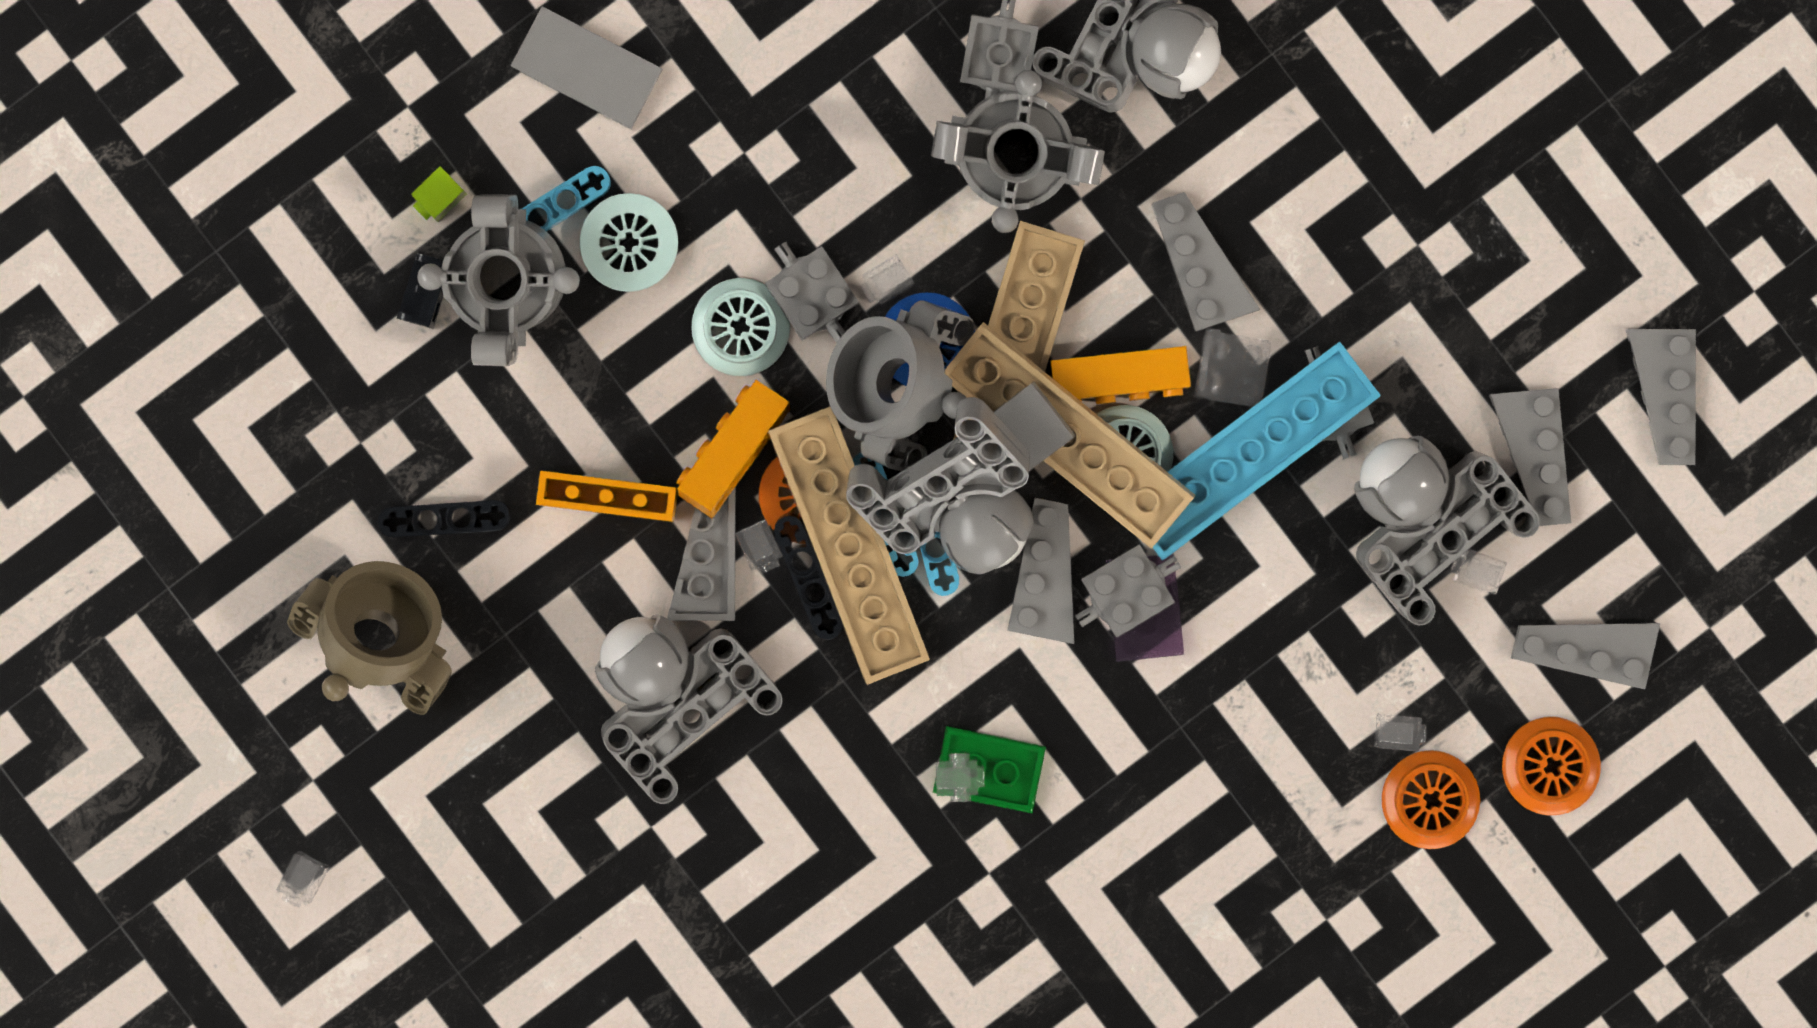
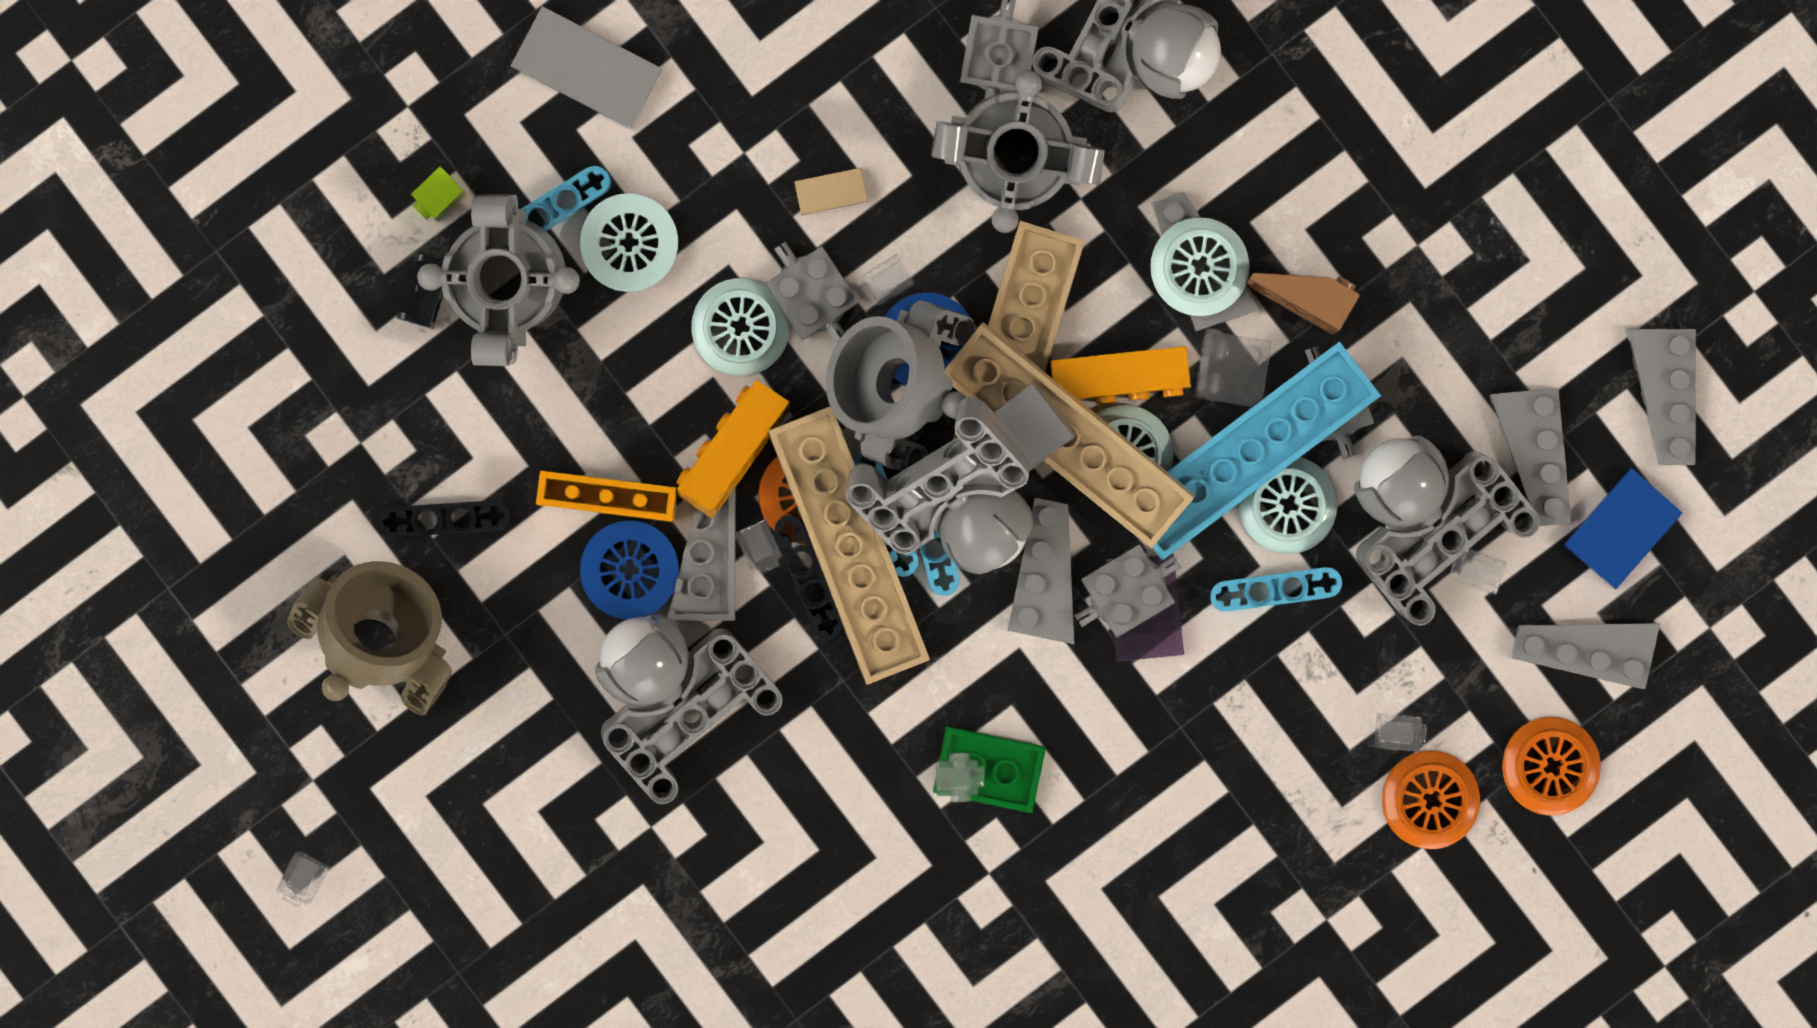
none -> blue piece [580,520,679,619]
none -> tan tile [794,168,868,216]
none -> light aqua piece [1151,218,1249,316]
none -> medium azure beam [1209,567,1342,611]
none -> light aqua piece [1239,457,1337,554]
none -> medium nougat slope [1246,273,1360,335]
none -> blue tile [1563,468,1683,589]

